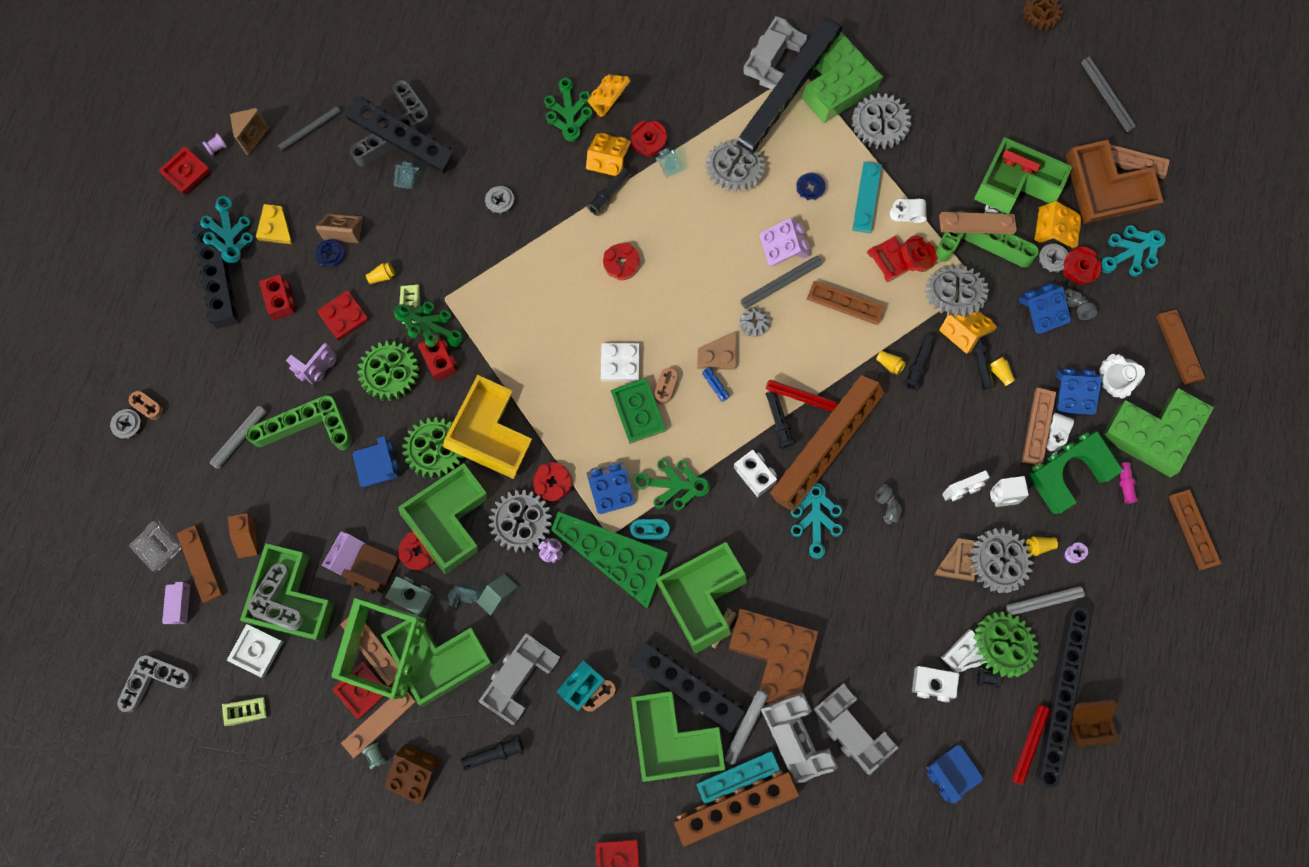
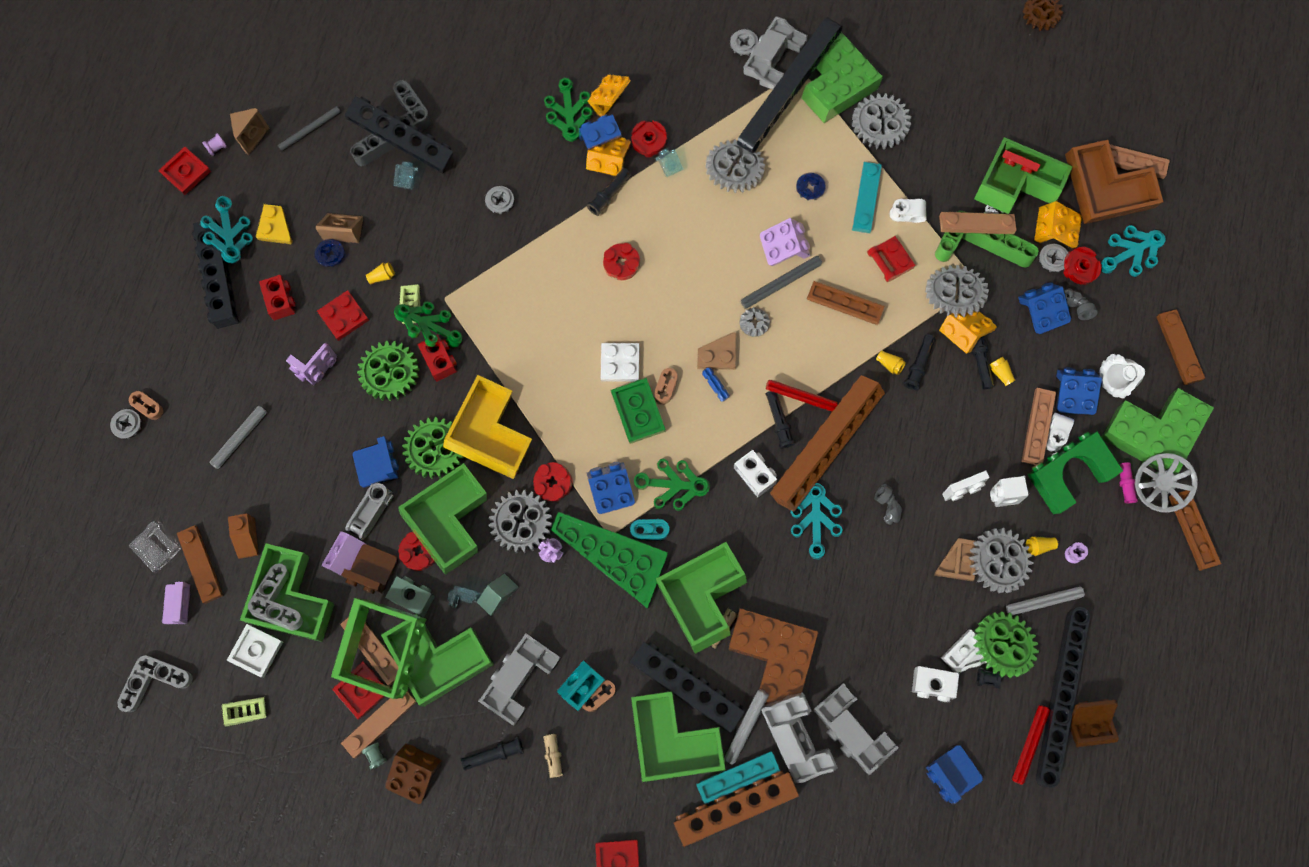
bright green beam [246,396,352,450] -> none
red plate [900,235,937,272] -> none
dark grey axle [1081,57,1136,132] -> none
none -> light grey piece [345,482,394,540]
none -> tan pin [543,734,563,778]
none -> blue bracket [579,114,621,150]
none -> light grey gear [730,30,758,56]
none -> light grey wheel [1135,453,1197,512]

